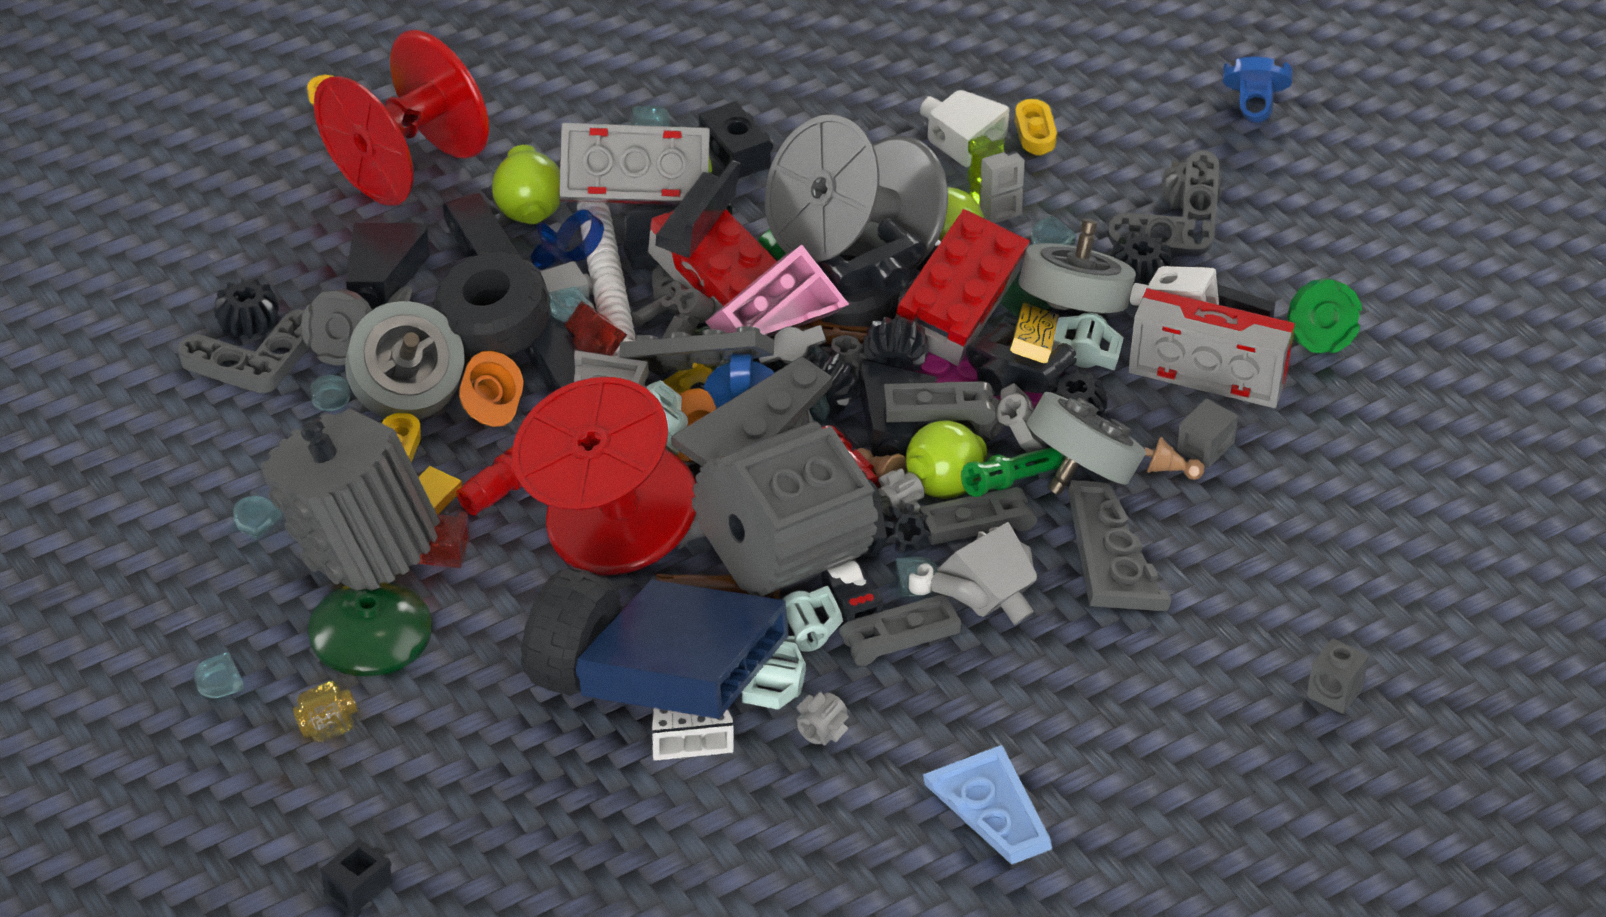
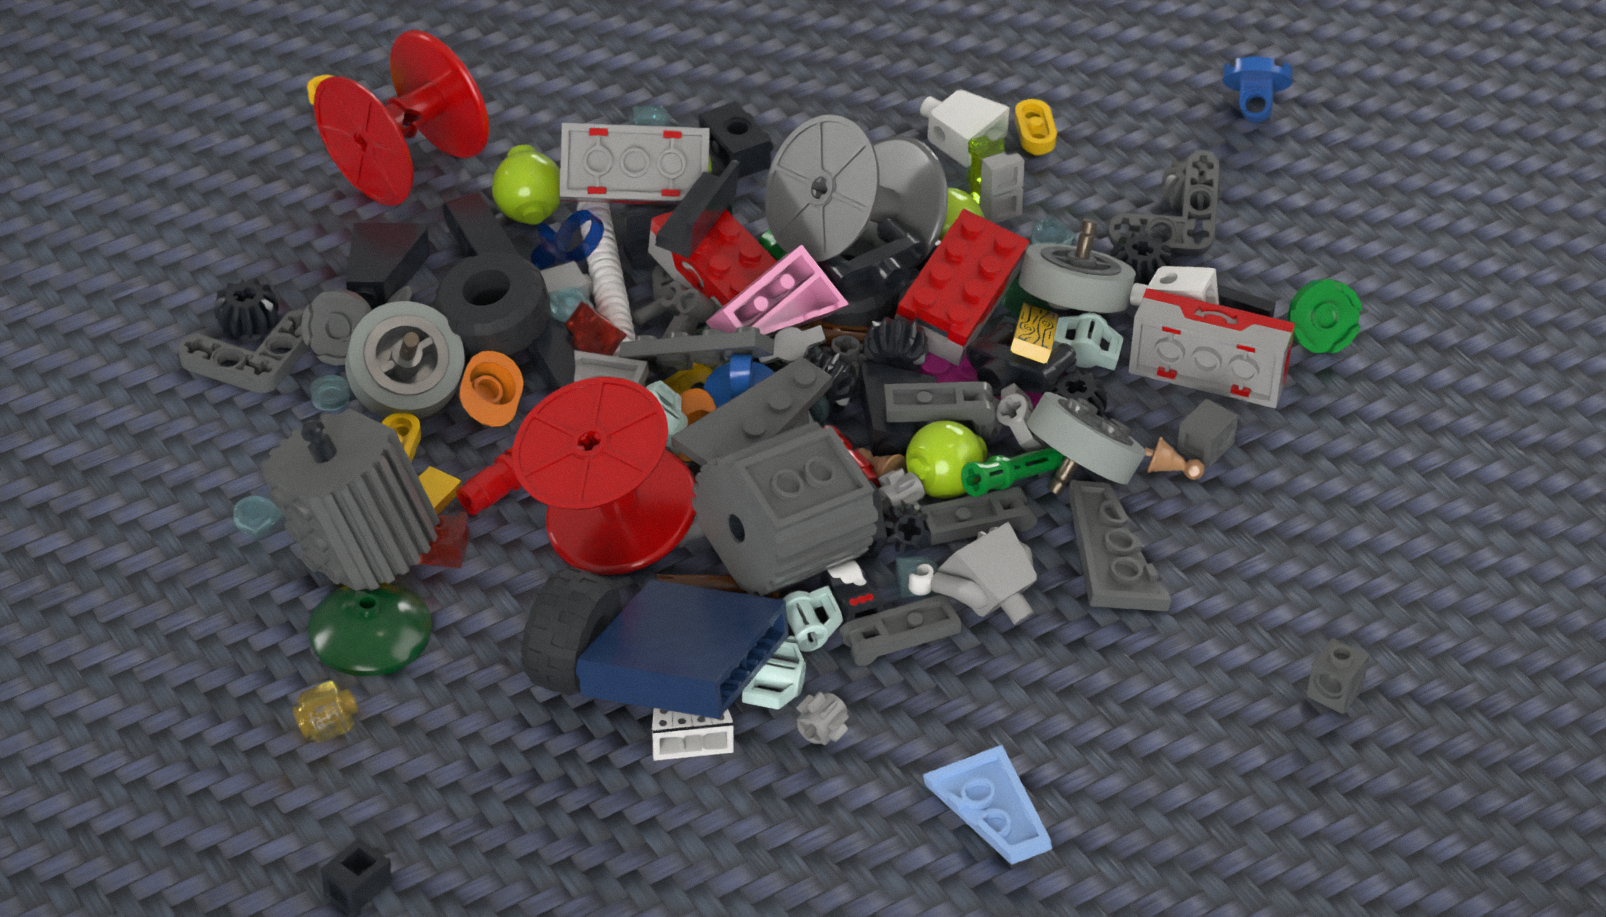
clear light blue tile [194,652,244,698] -> none

